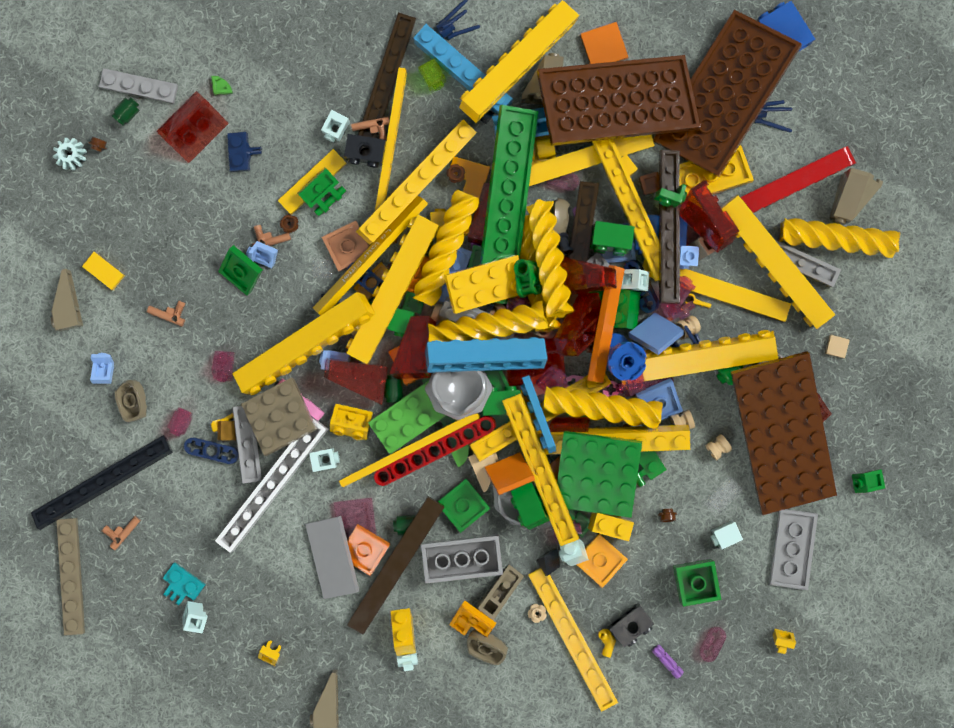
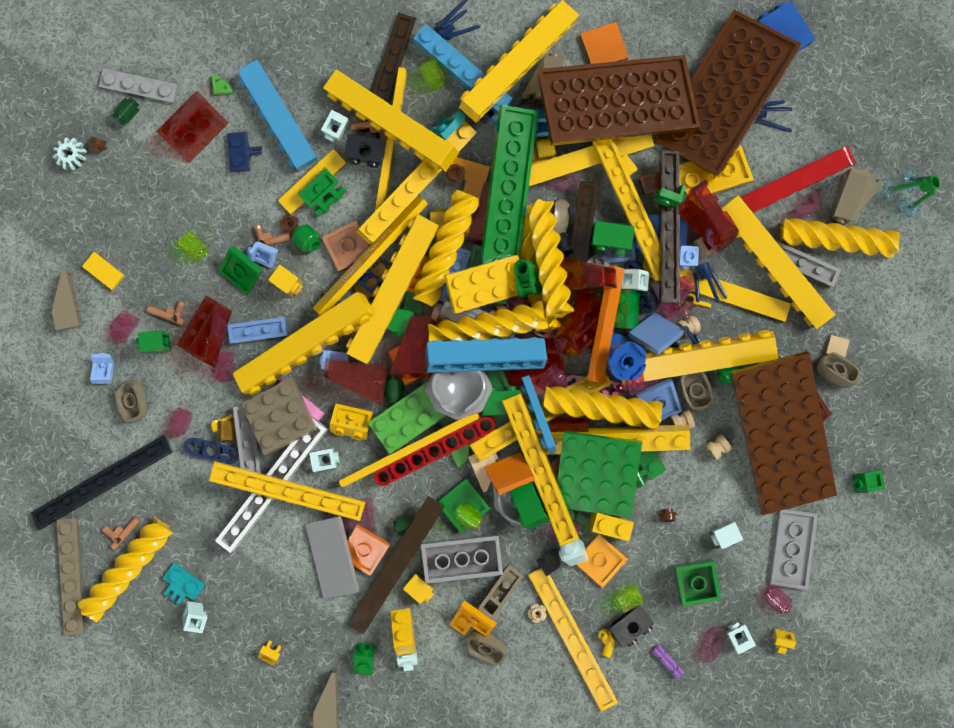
none -> yellow piece [77,516,173,623]
none -> clear pink bracket [109,310,140,344]
none -> green brick [136,330,172,354]
none -> clear neon green brick [176,230,209,262]
none -> clear red wedge [176,295,232,368]
none -> yellow tile [209,461,365,521]
none -> medium blue plate [227,317,288,344]
none -> dark azure brick [237,60,318,171]
none -> yellow brick [269,264,303,297]
none -> green head [292,224,321,253]
none -> yellow brick [323,69,459,172]
none -> green bracket [353,643,375,675]
none -> yellow brick [403,572,434,604]
none -> teal plate [429,111,465,140]
none -> clear neon green brick [454,503,483,531]
none -> clear neon green brick [612,583,645,613]
none -> dark tan piece [681,372,714,410]
none -> dark blue plant [692,262,727,302]
none -> light aqua brick [725,621,756,654]
none -> clear pink brick [763,585,793,614]
none -> clear pink bracket [792,191,821,219]
none -> dark tan piece [816,352,861,388]
none -> plant [882,168,940,219]

